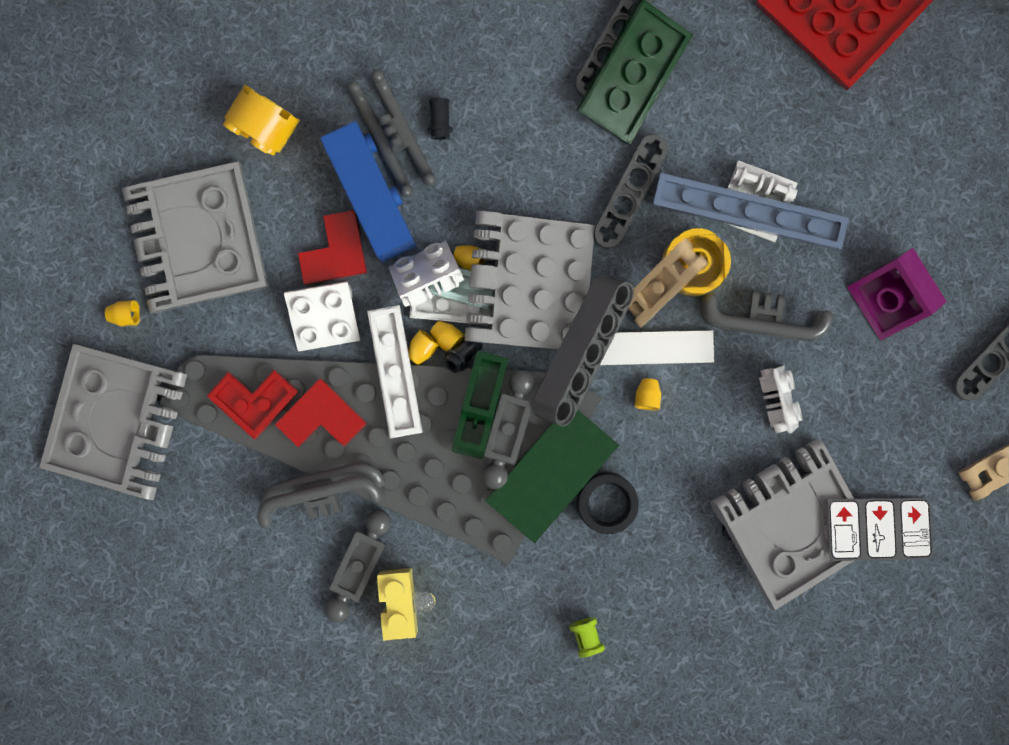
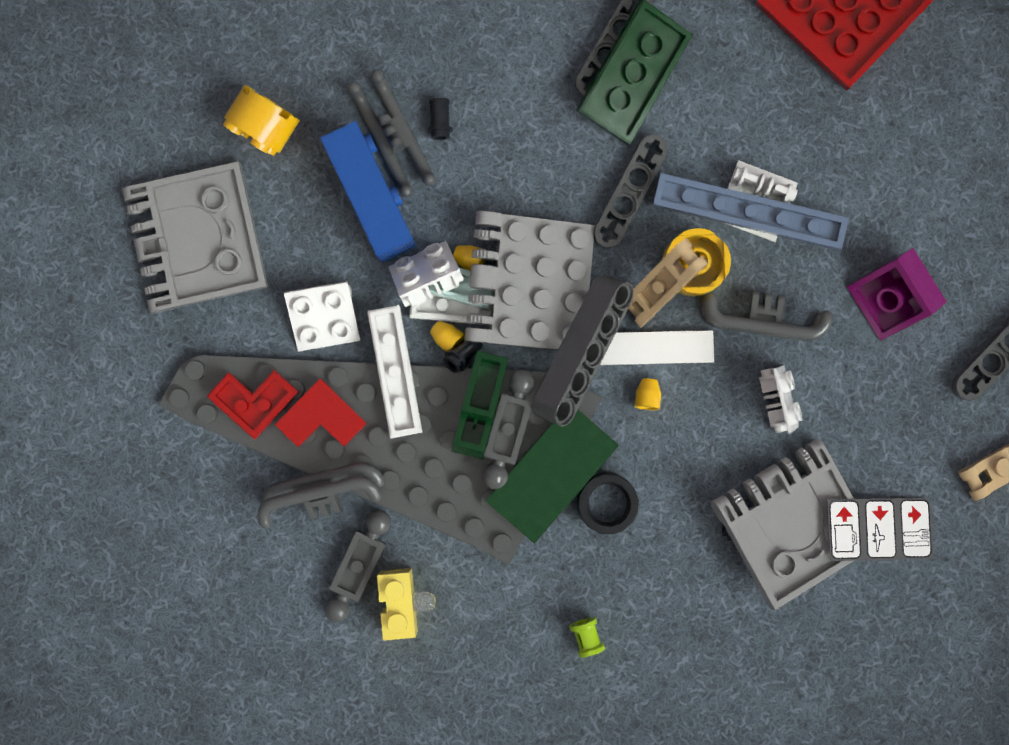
light grey hinge [39,344,188,500] -> none
yellow hose [105,300,140,326] -> none
red tile [298,210,367,285] -> none
yellow hose [408,329,439,365] -> none

